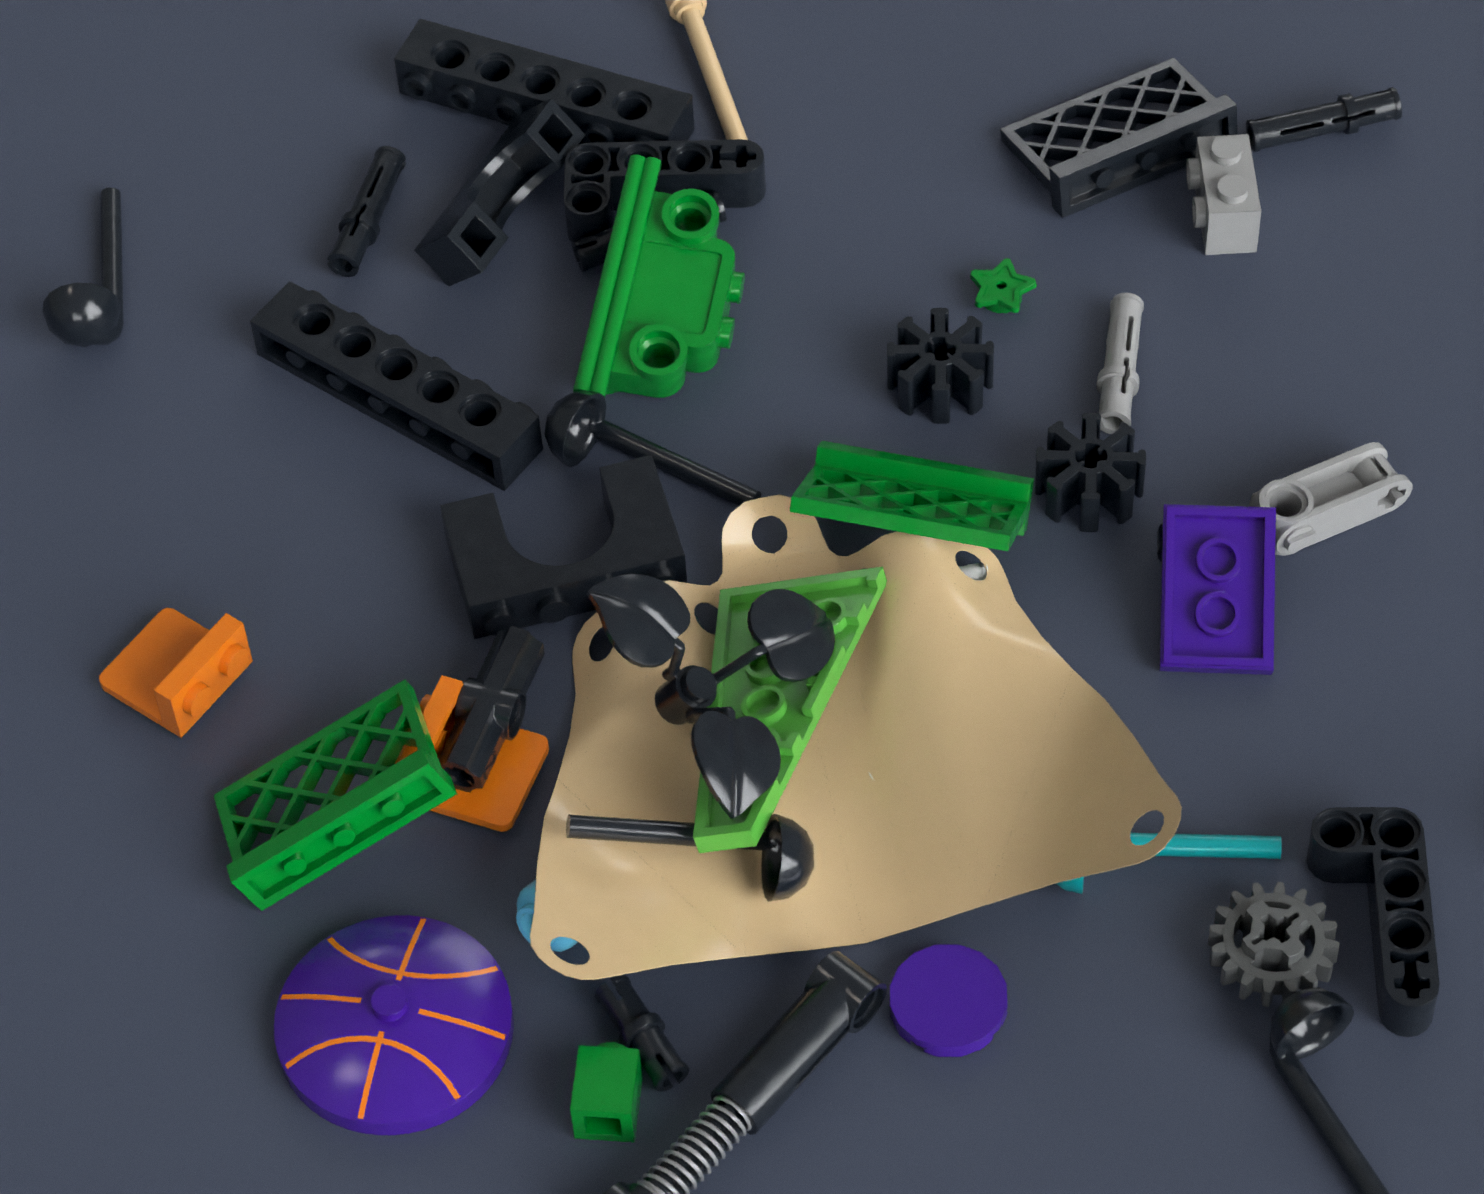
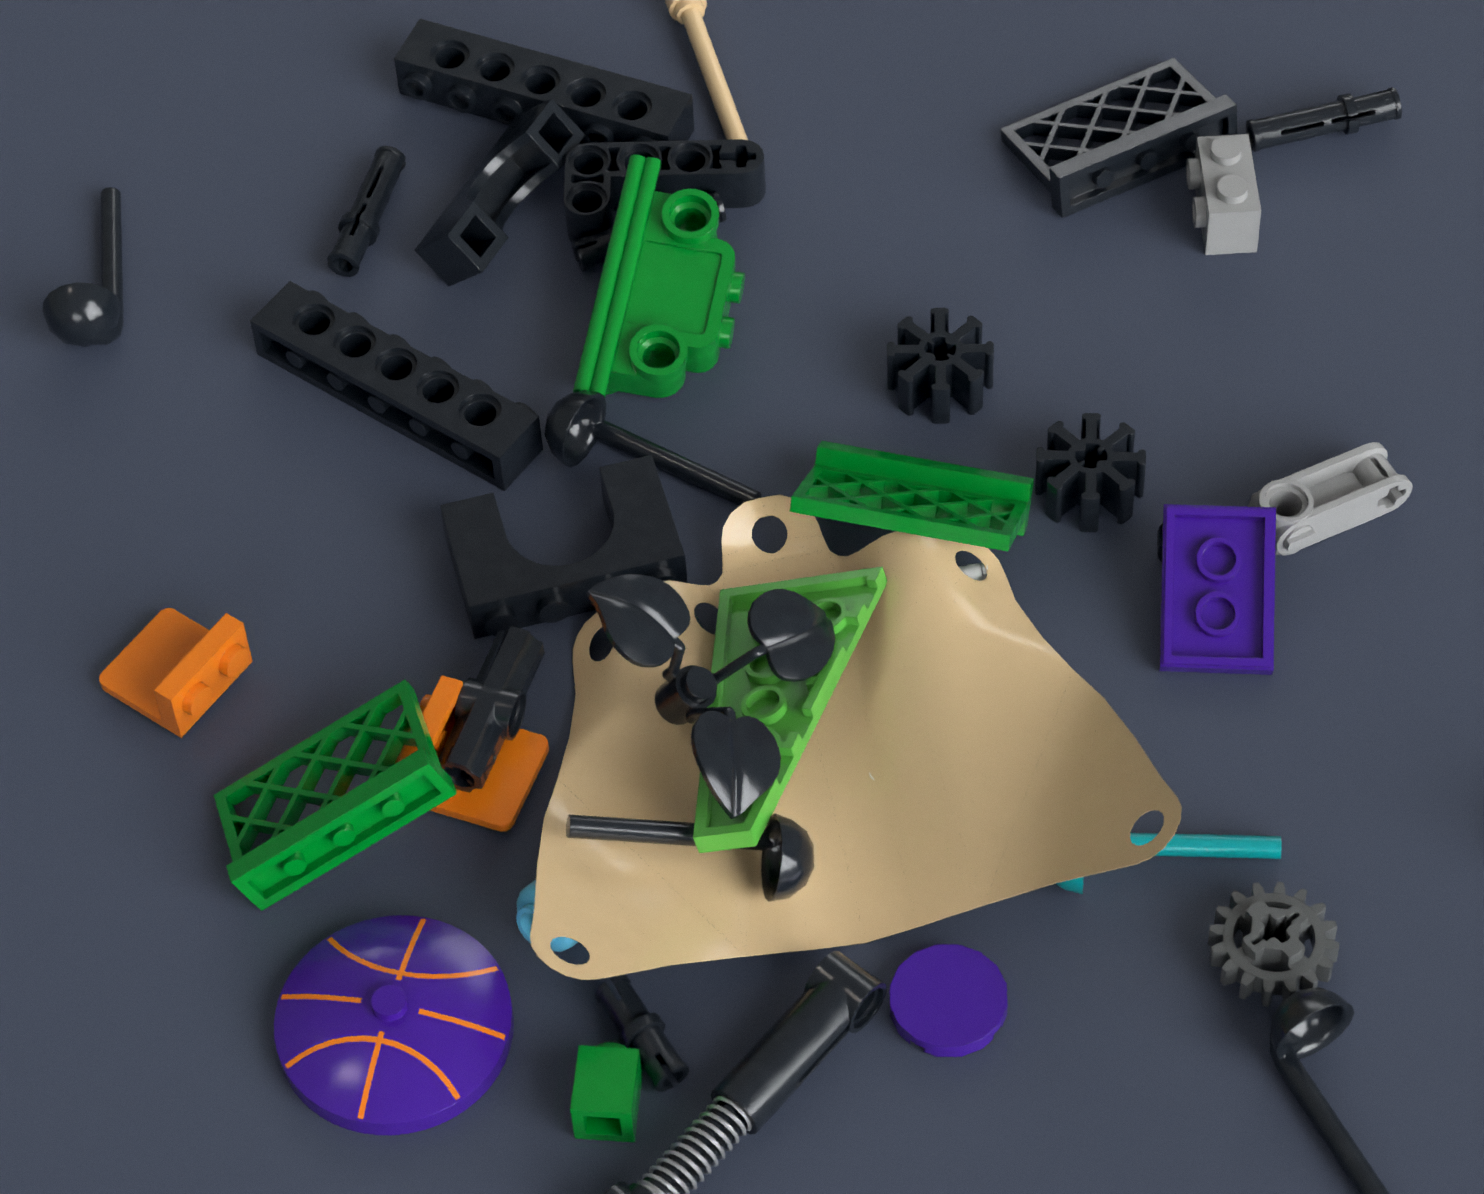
green plate [970,258,1037,313] -> none
light grey pin [1096,293,1144,434] -> none
black beam [1306,807,1440,1037] -> none

